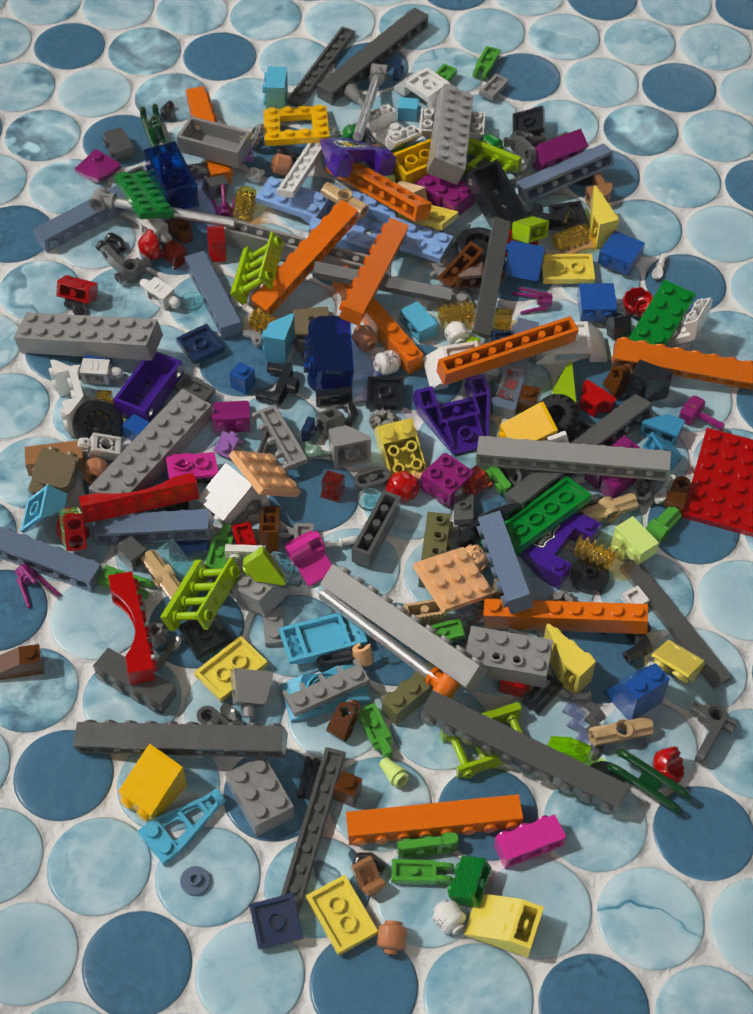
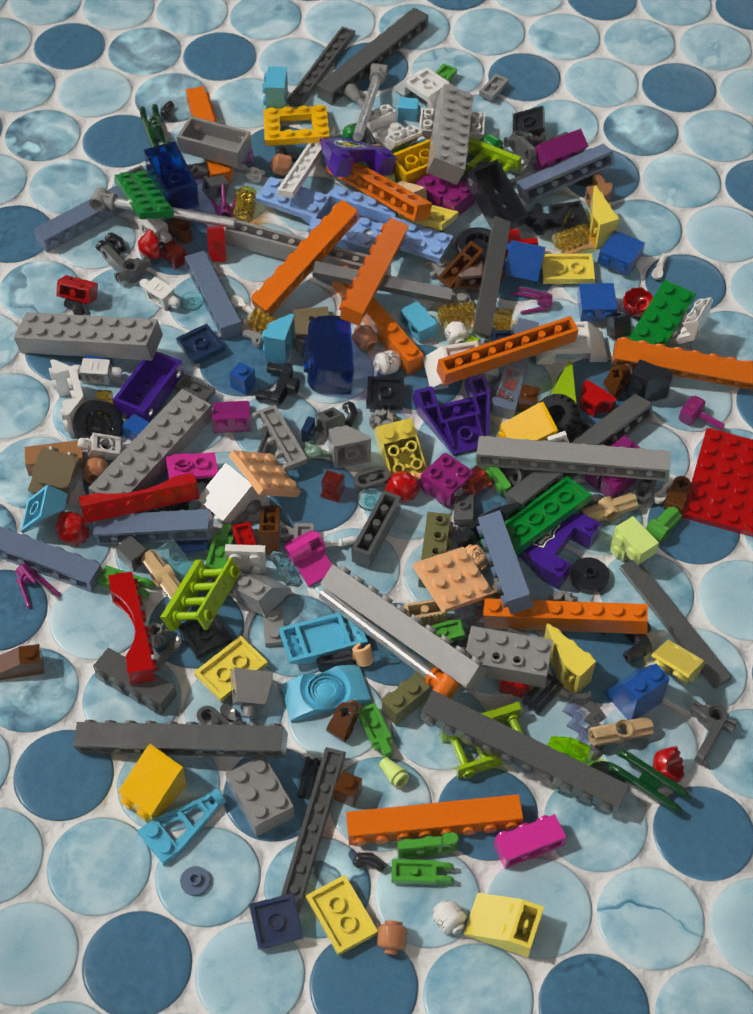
red piece [59,507,87,552] -> none
magenta plate [75,149,121,182] -> none
dark grey brick [102,127,135,163] -> none
medium lavender bracket [213,431,244,460] -> none
lime fence [230,231,284,305] -> none
lime slope [242,546,286,586] -> none
light grey gear [251,123,264,148] -> none
light grey hinge [282,658,370,717] -> none
black tile [315,386,353,407] -> none
tan piece [321,182,369,218] -> none
medium nougat bracket [350,856,386,896] -> none
dark blue plate [393,58,404,81] -> none
green brick [448,855,492,908] -> none
bright green hinge [473,46,501,80] -> none
lime brick [511,216,549,243] -> none
clear yellow piece [574,534,619,570] -> none
white plate [621,586,649,604] -> none
dark azure slope [640,414,685,446] -> none
dark azure slope [643,432,682,471] -> none

